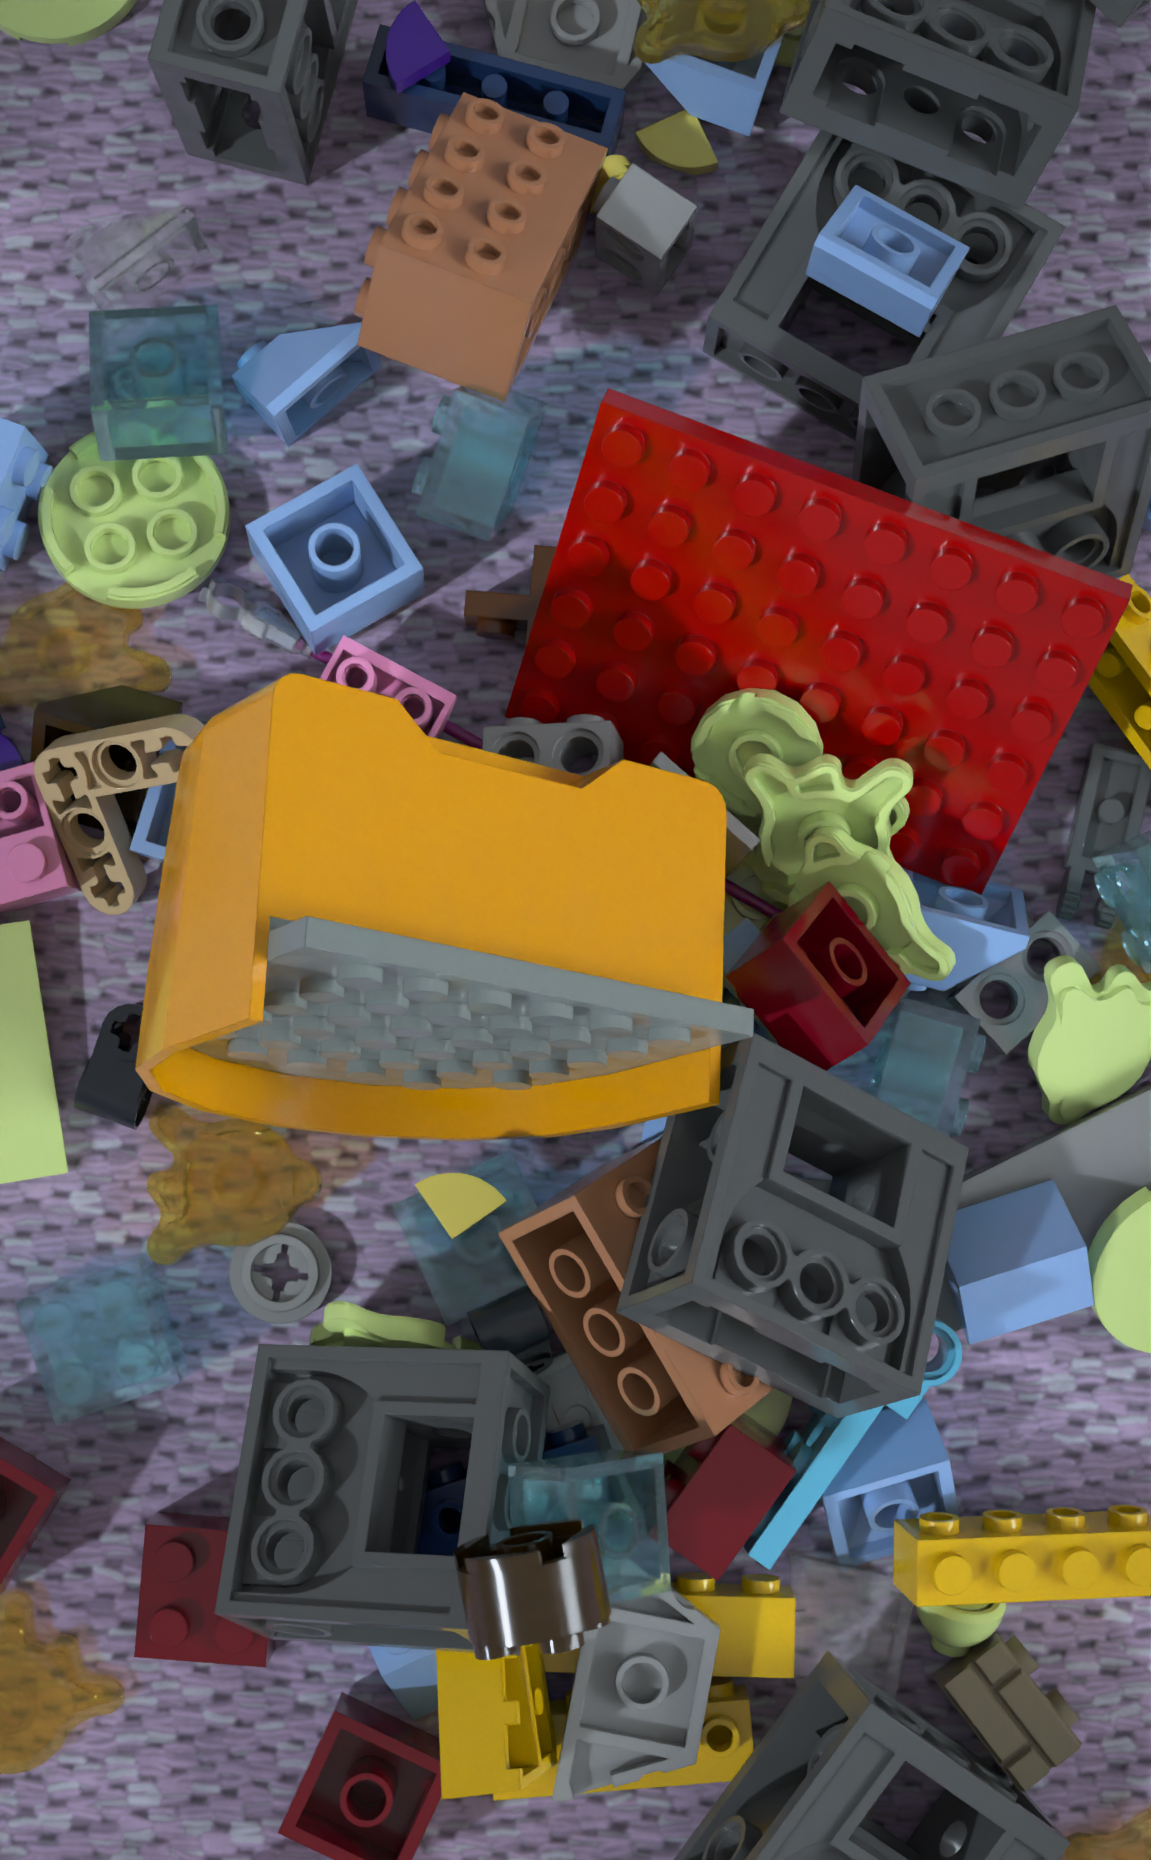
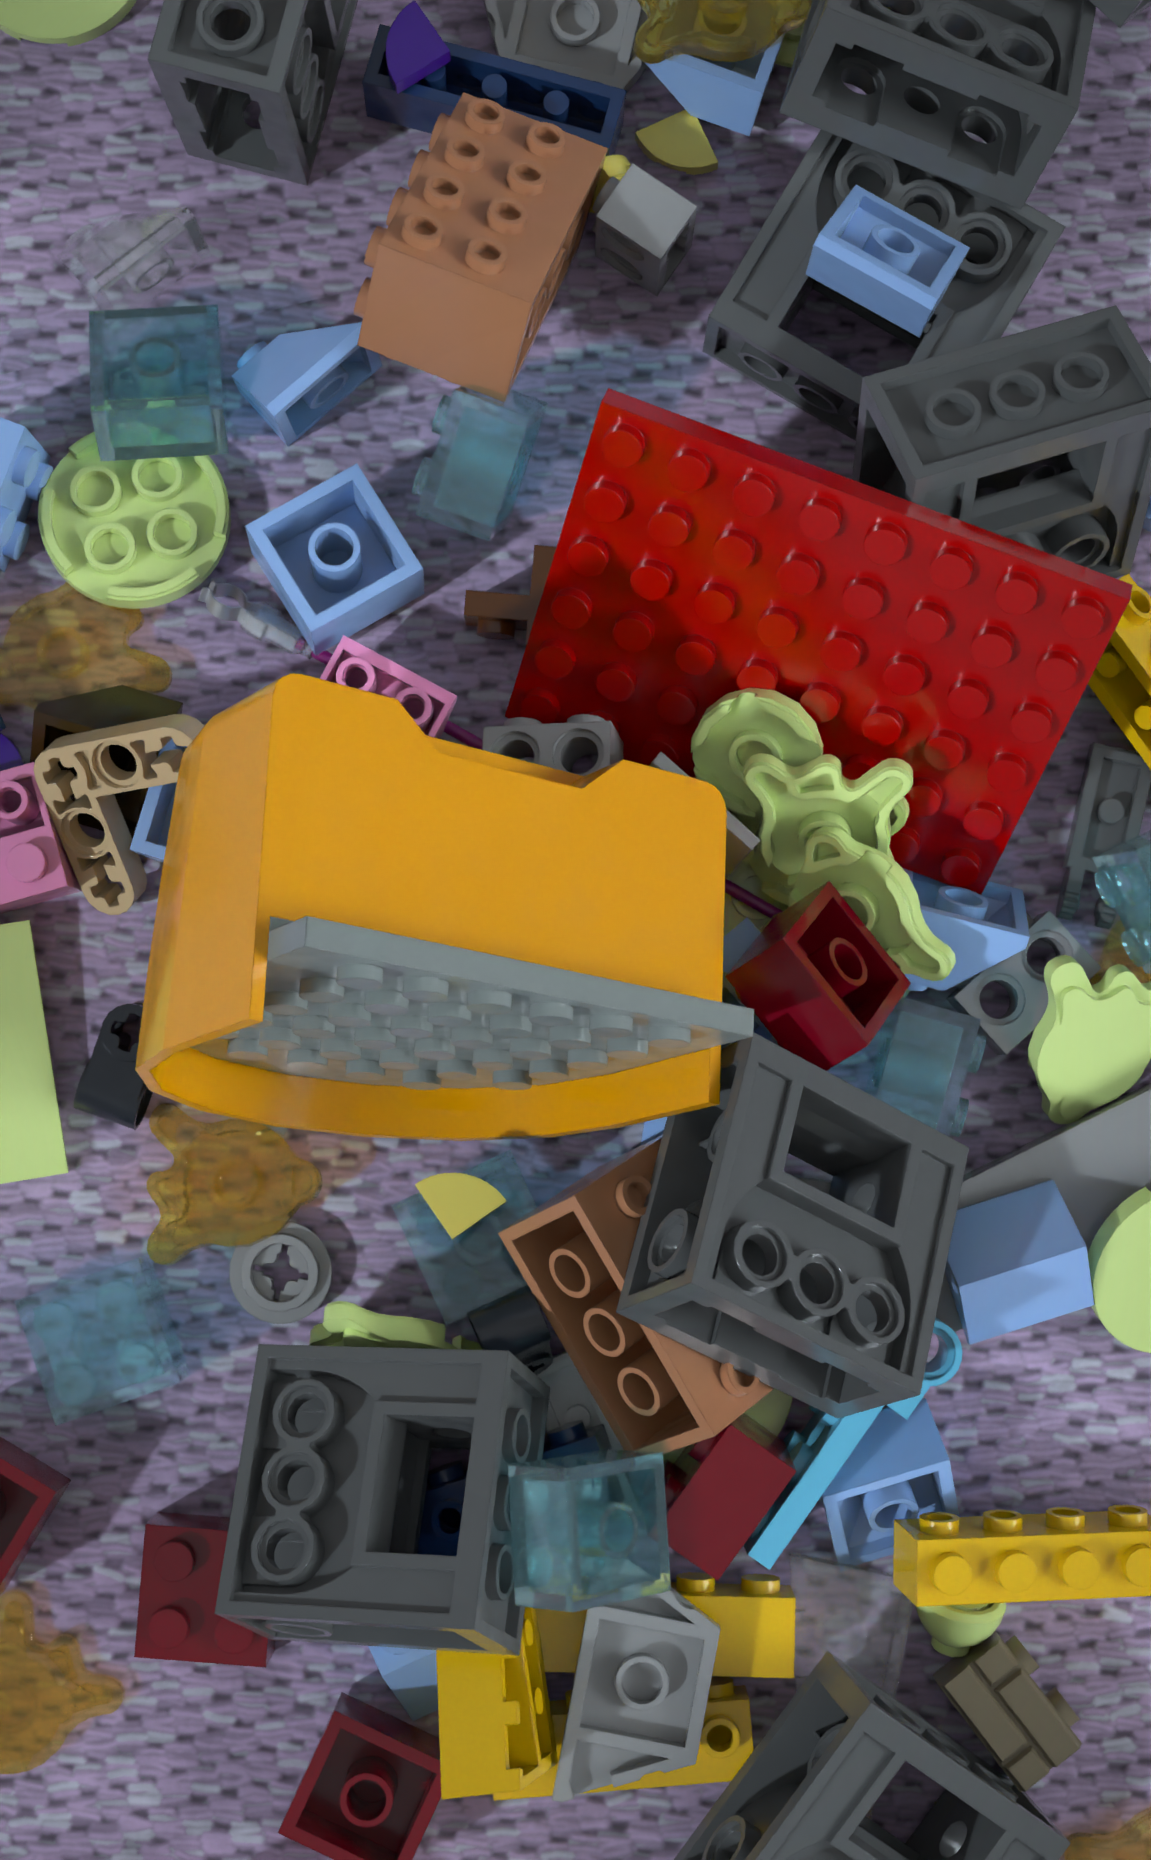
dark brown brick [453,1519,612,1660] -> none

